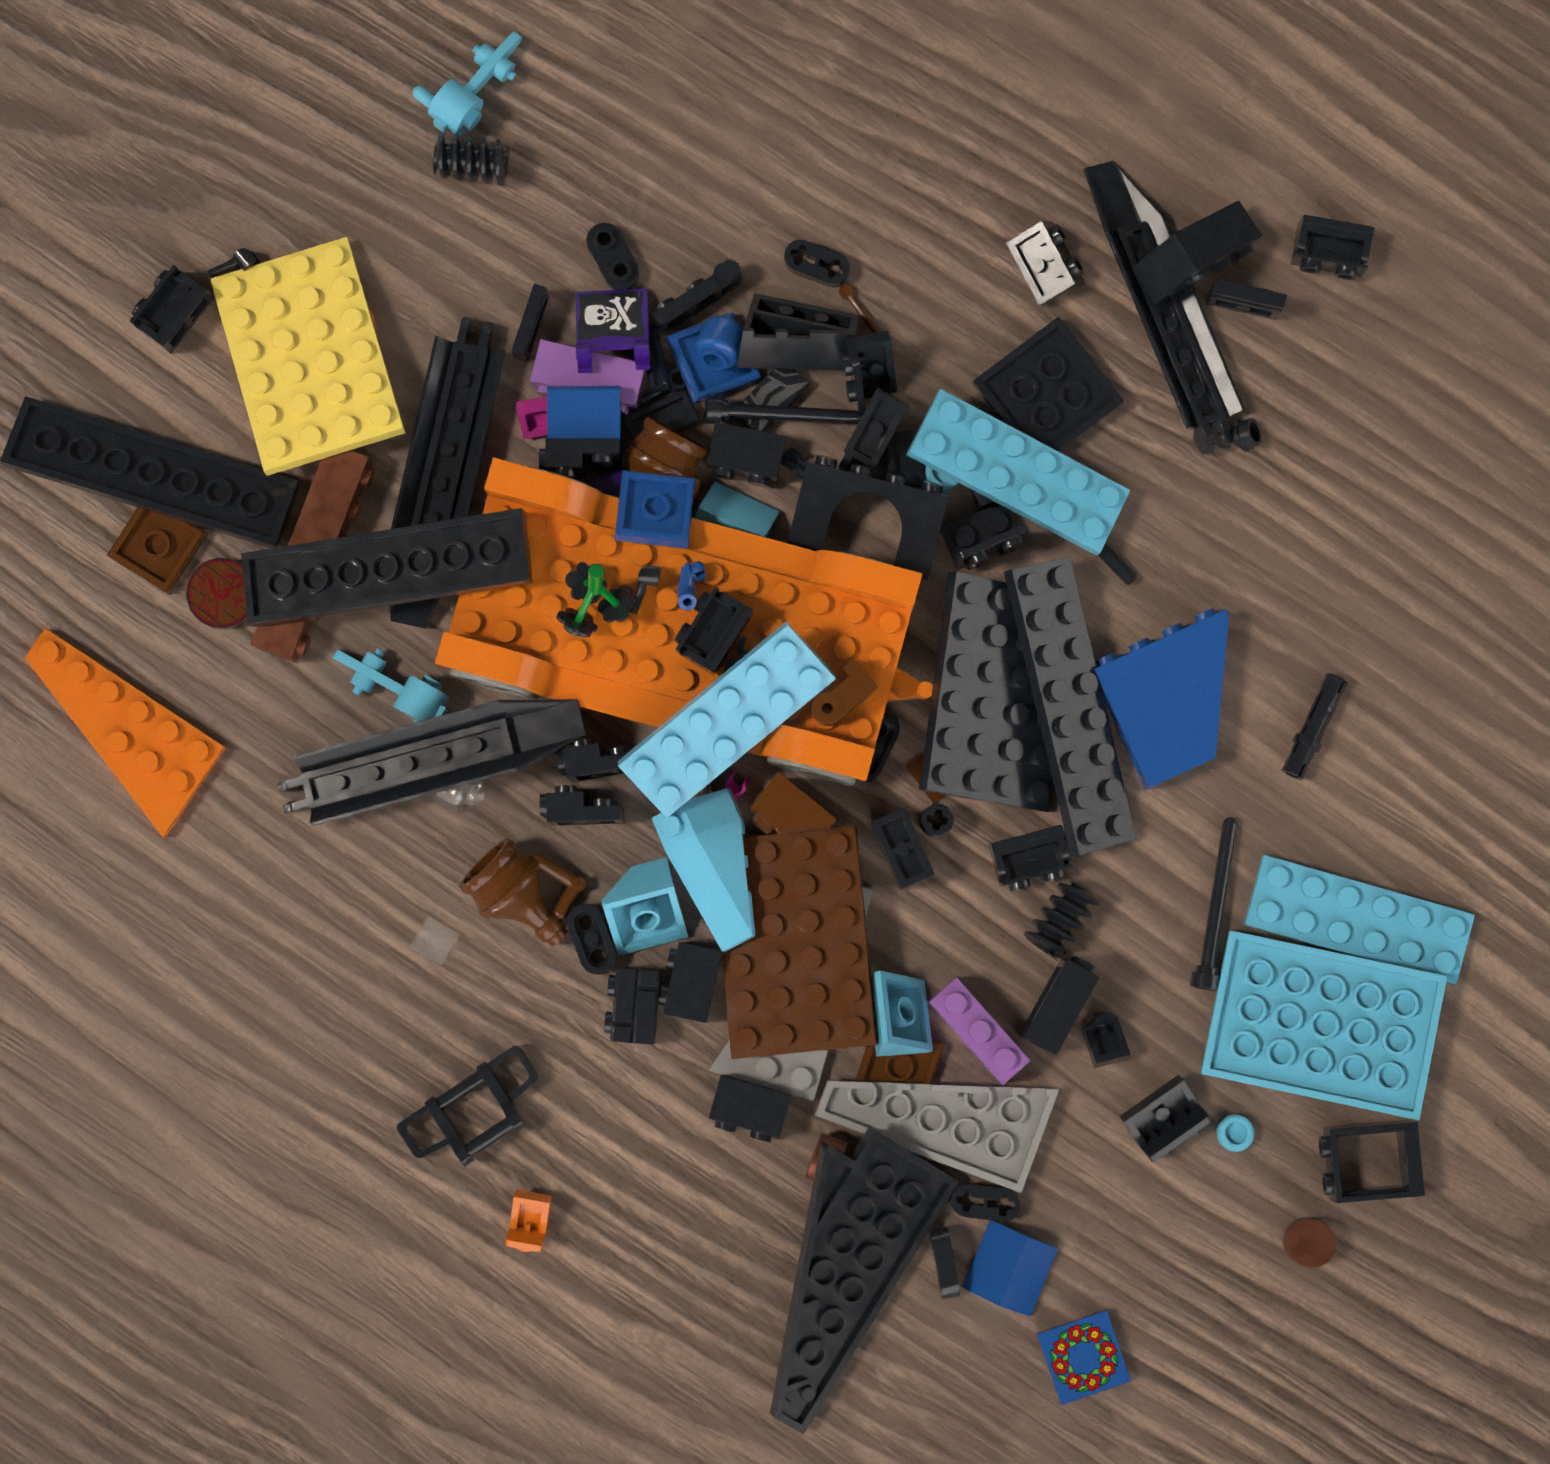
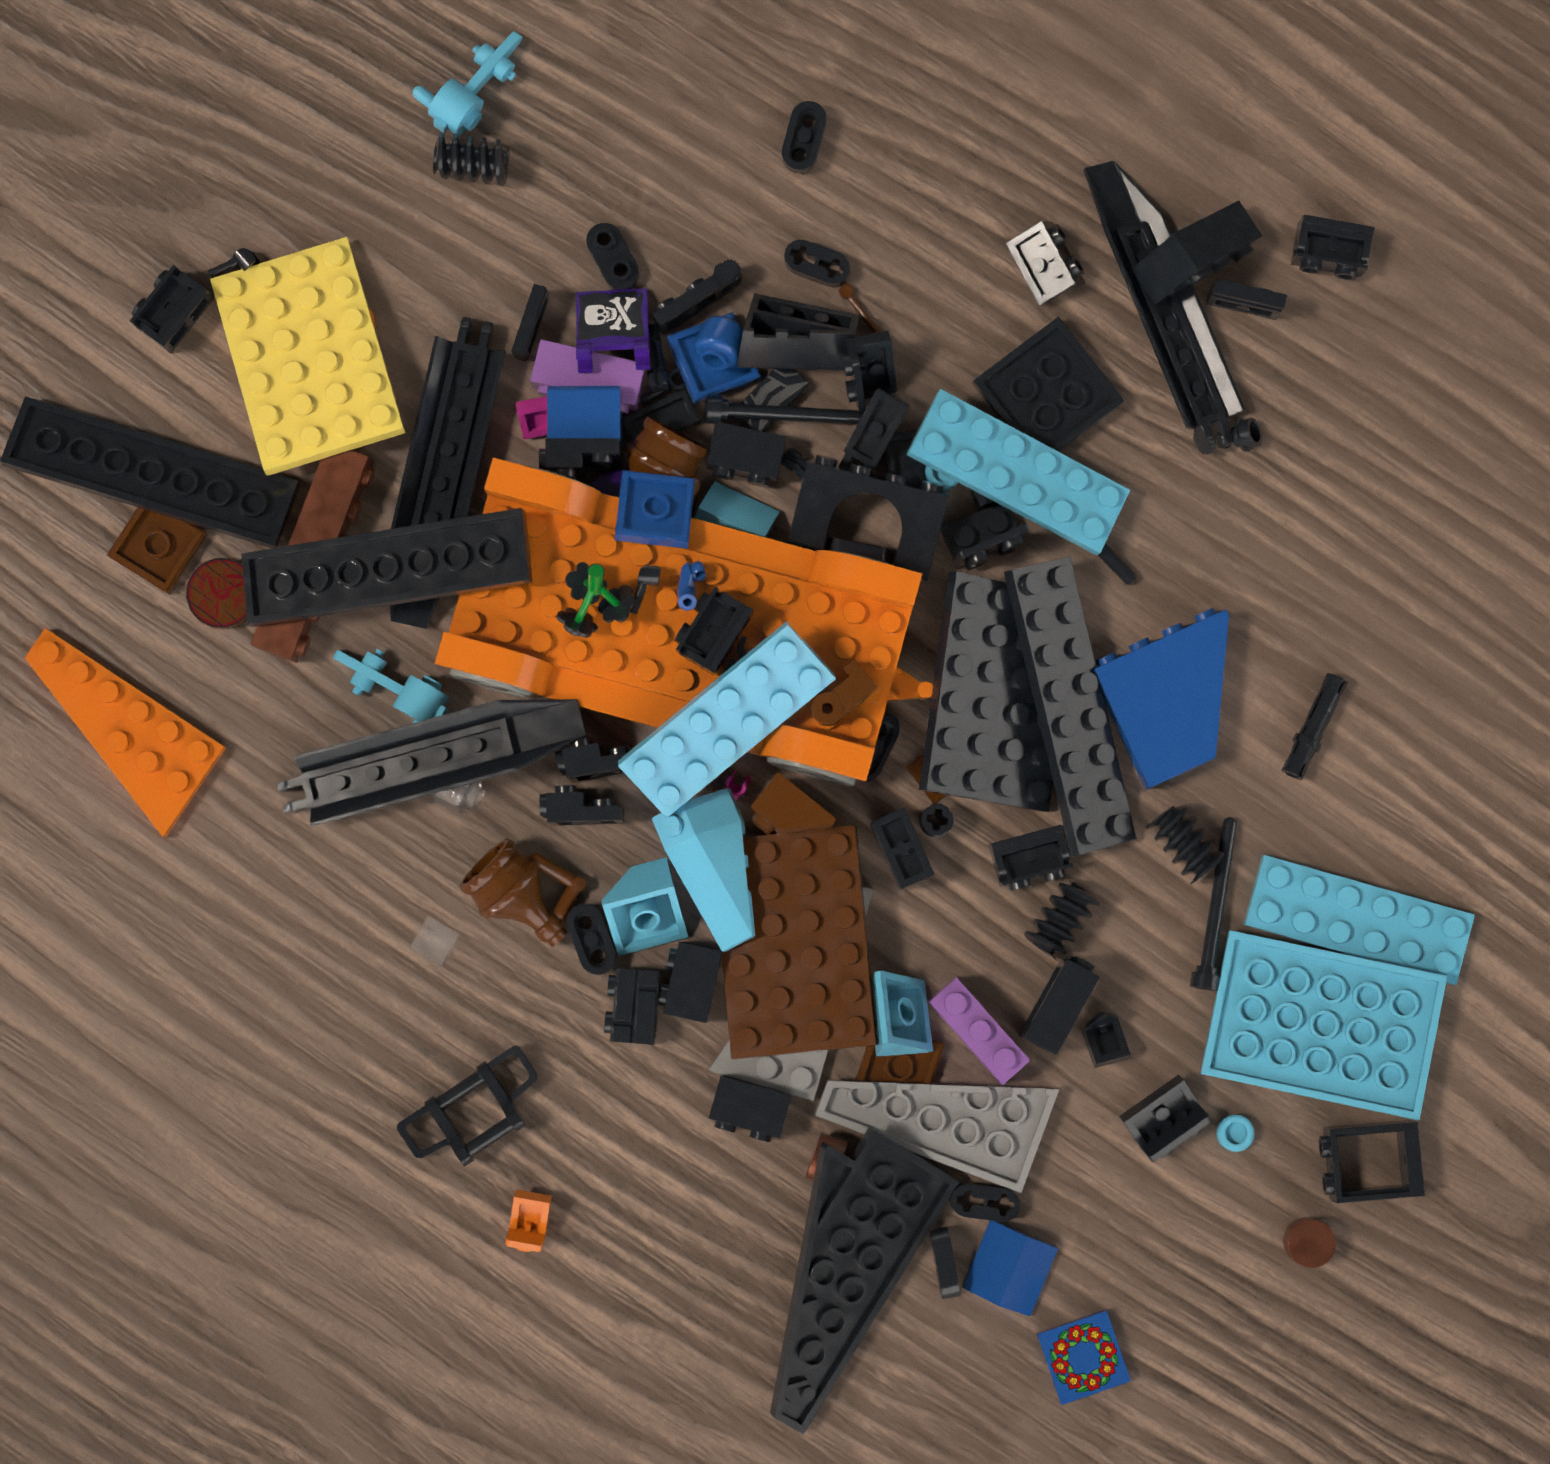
none -> black plate [782,101,826,173]
none -> black beam [825,538,894,565]
none -> black piece [1145,805,1224,885]

